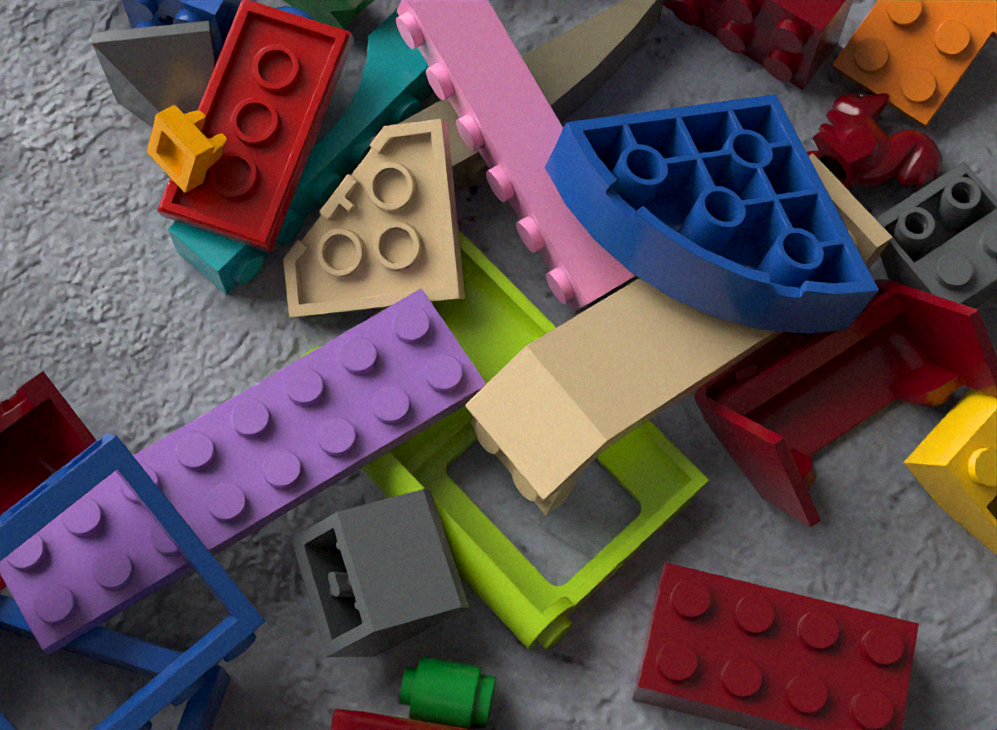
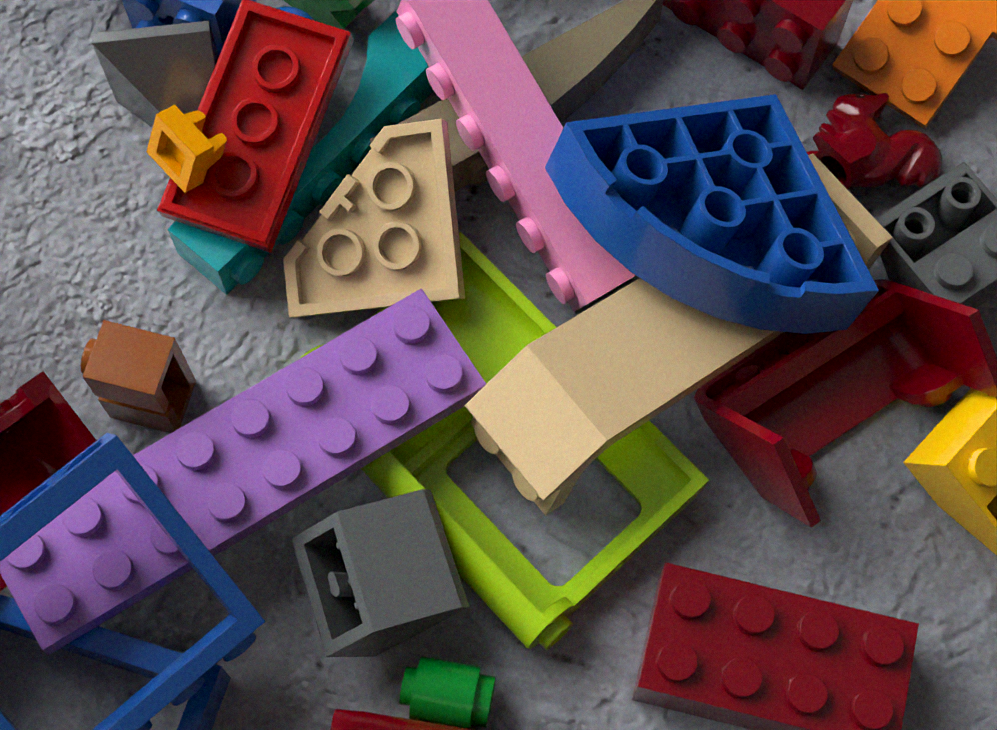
none -> dark orange piece [81,320,196,433]

